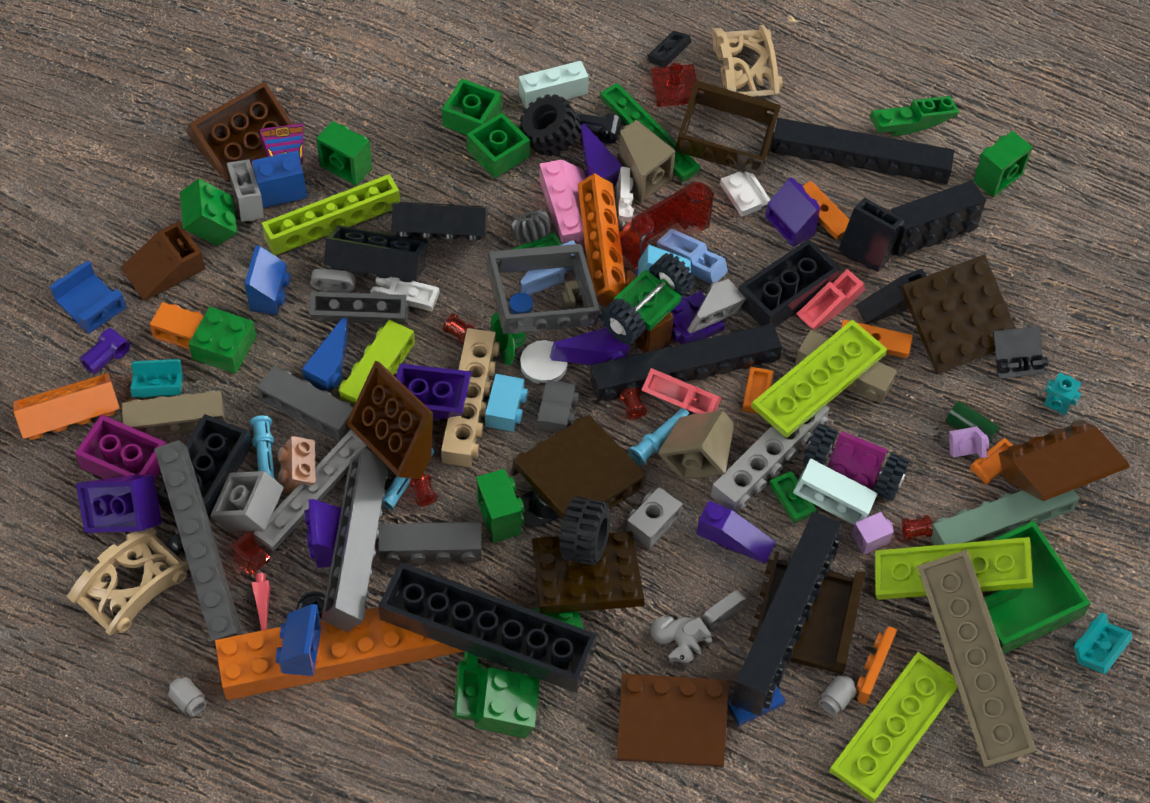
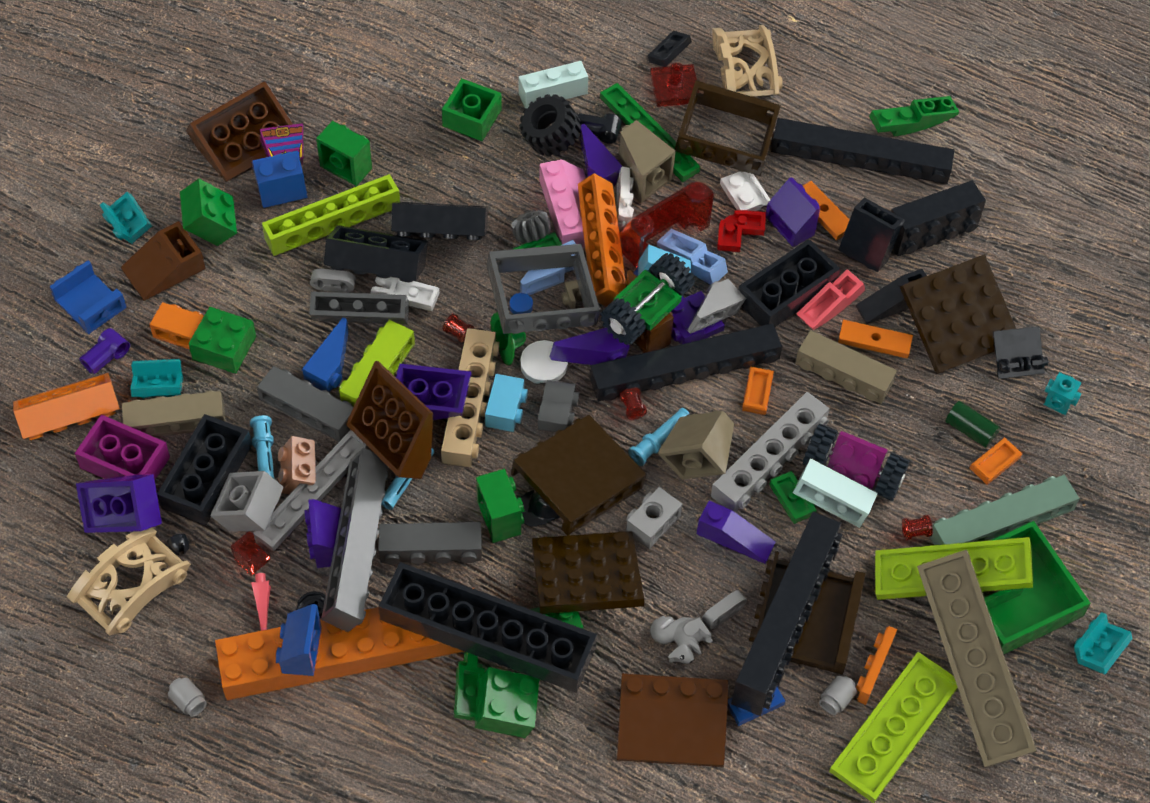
dark grey brick [155,440,243,644] -> none
light grey slope [227,159,264,222] -> none
blue slope [245,245,291,315] -> none
clear red bush [409,473,438,506] -> none
green brick [467,113,530,179] -> none
black tyre [560,496,610,566] -> none
coral slope [642,368,722,414] -> none
lime plate [751,320,888,438] -> none
lavender brick [851,512,894,555] -> none
lavender bracket [949,426,989,458] -> none
green brick [973,131,1033,198] -> none
reddish brown slope [999,420,1130,501] -> none
none -> teal bracket [100,192,152,244]
none -> red plate [717,210,766,252]

